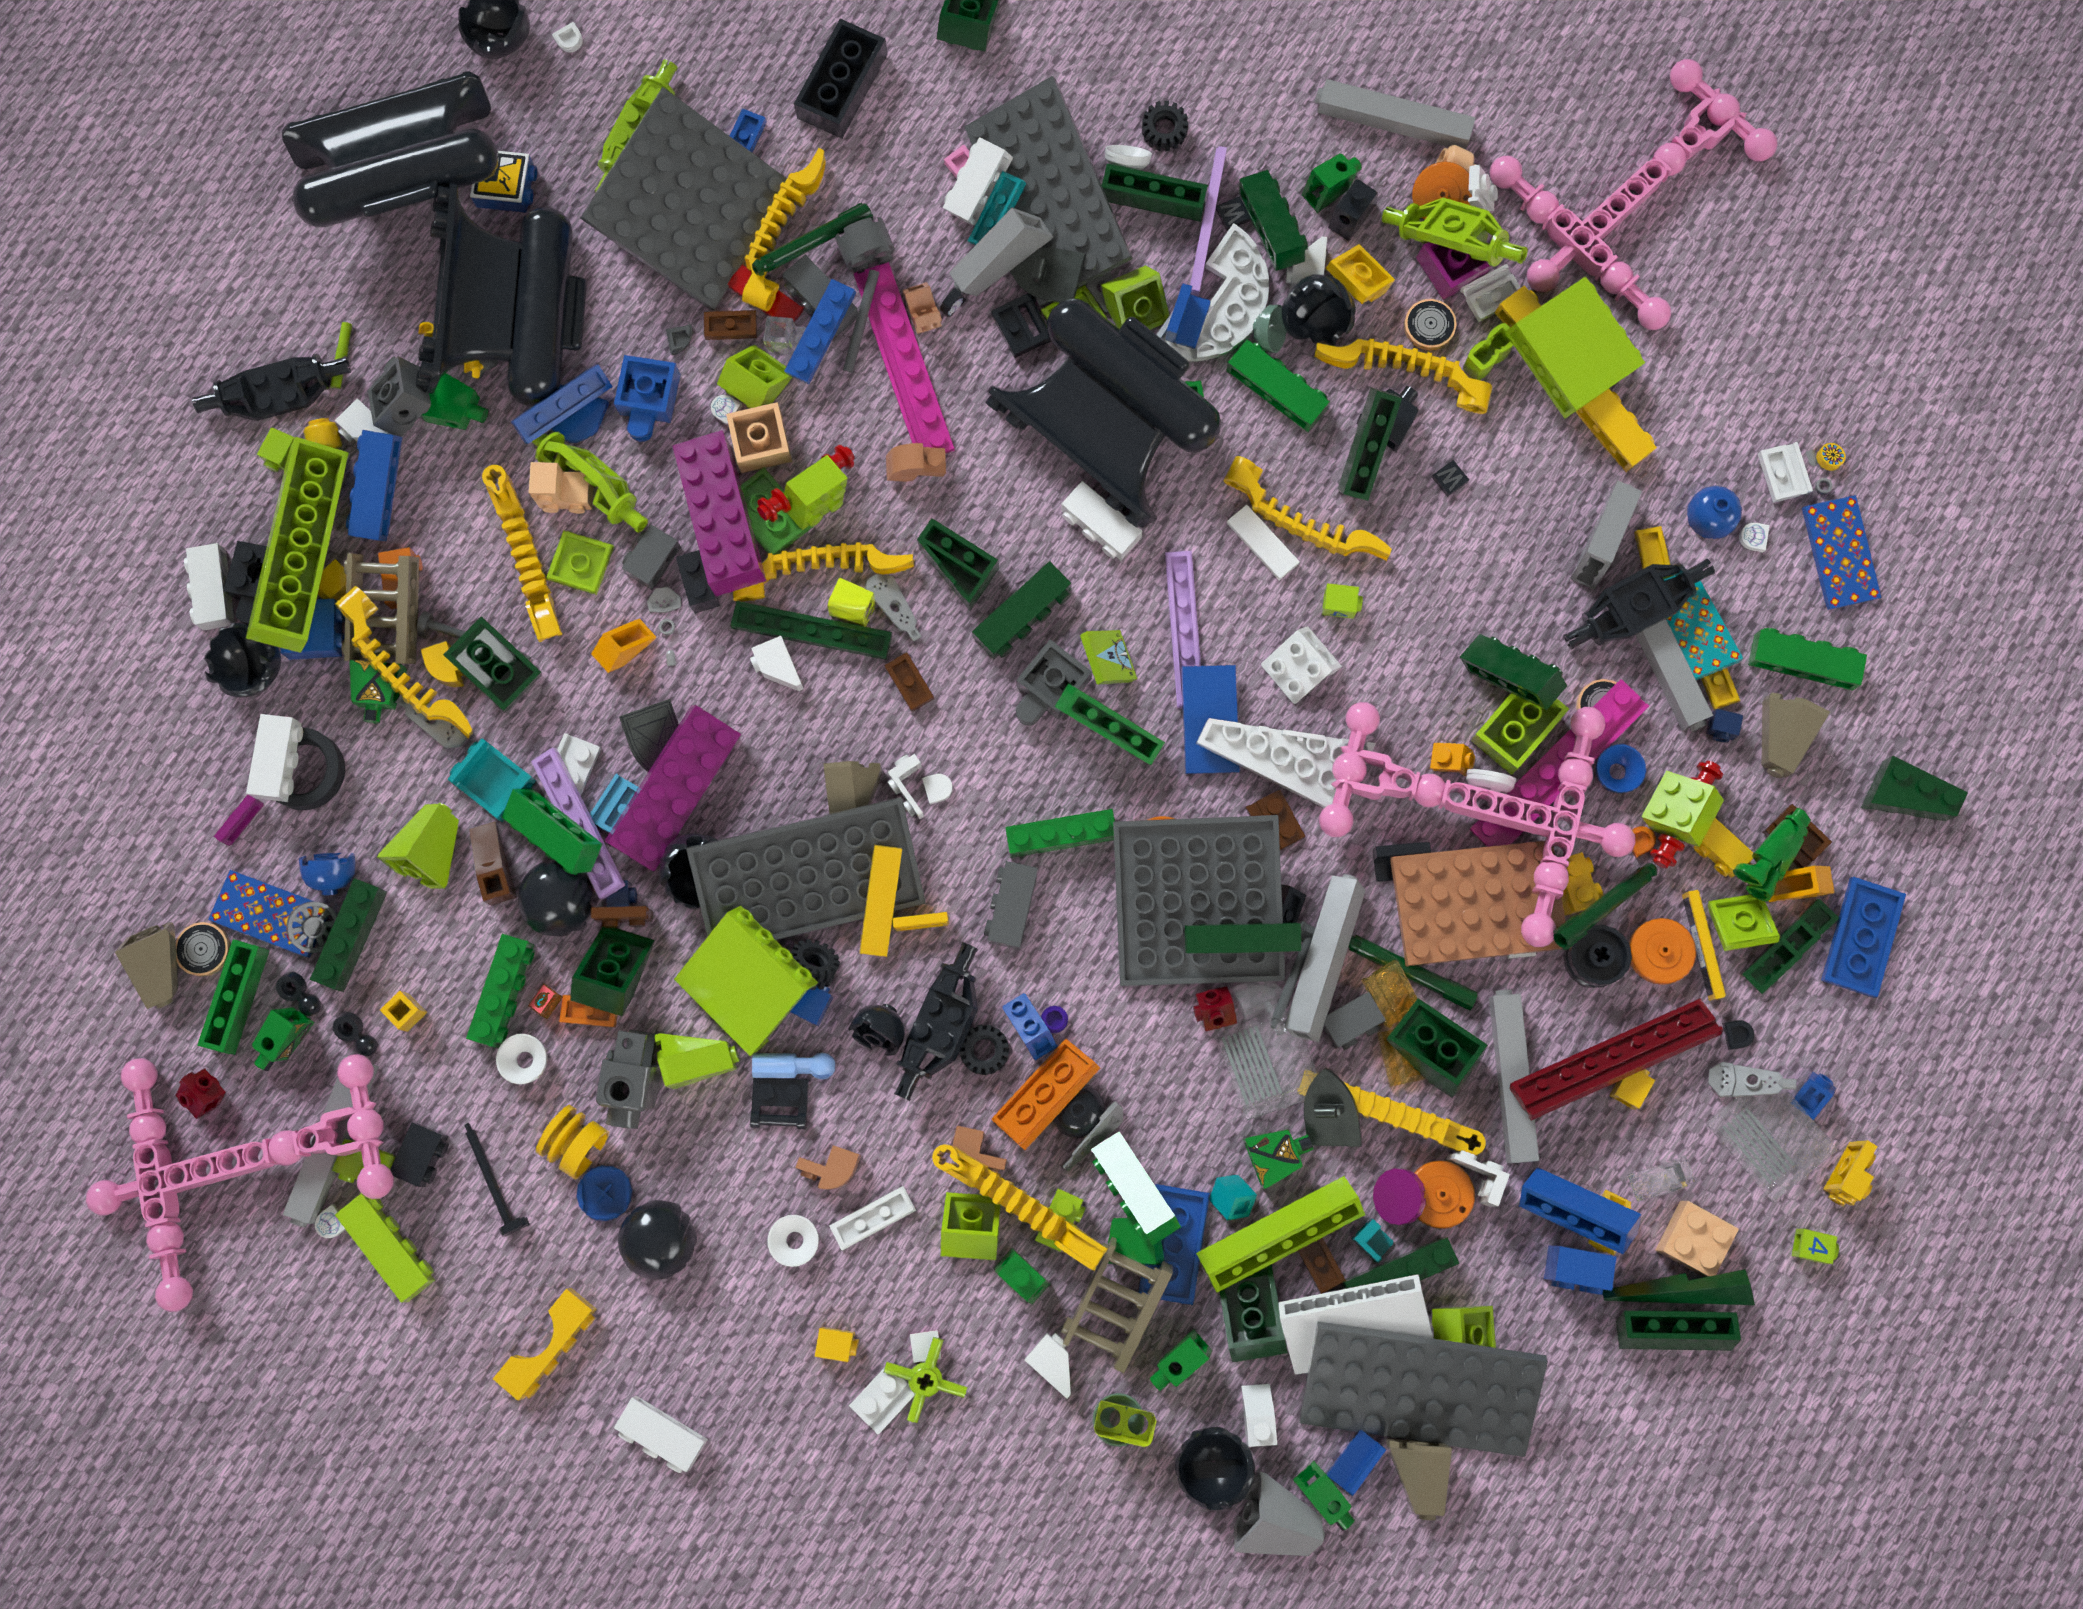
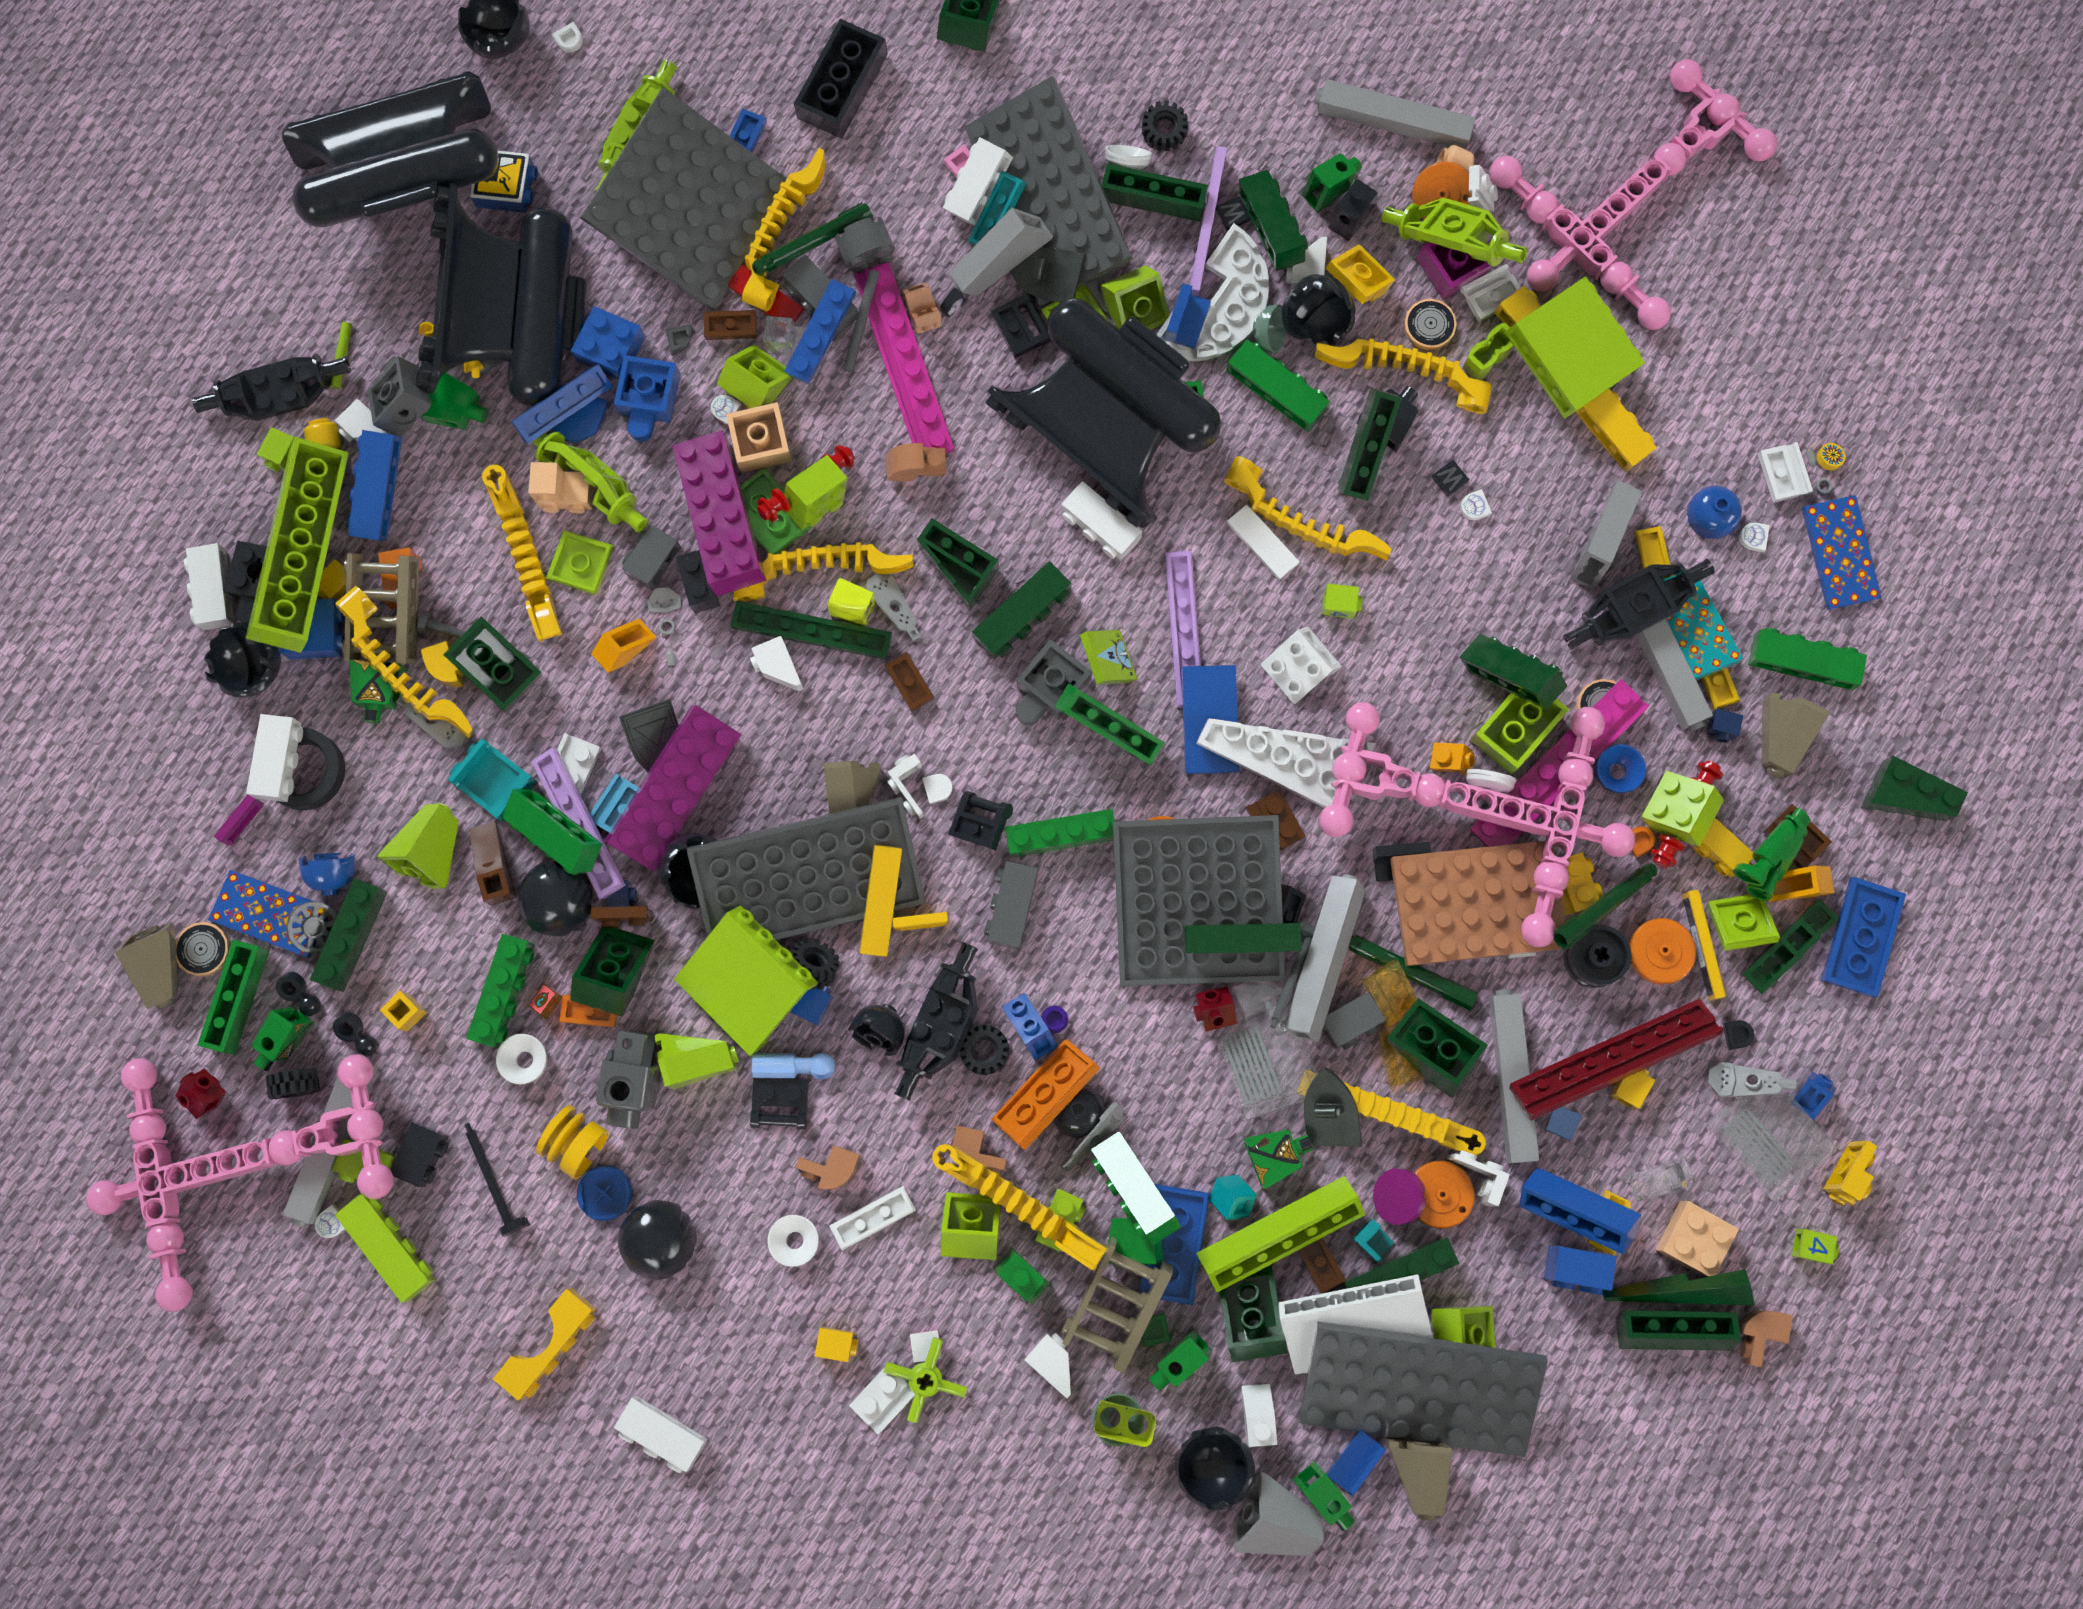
none -> black tyre [265,1068,320,1100]
none -> blue brick [571,306,646,380]
none -> black plate [948,791,1013,851]
none -> green tile [1141,1313,1171,1347]
none -> tile [1460,489,1492,520]
none -> medium blue tile [1544,1107,1582,1141]
none -> nougat brick [1739,1310,1793,1367]

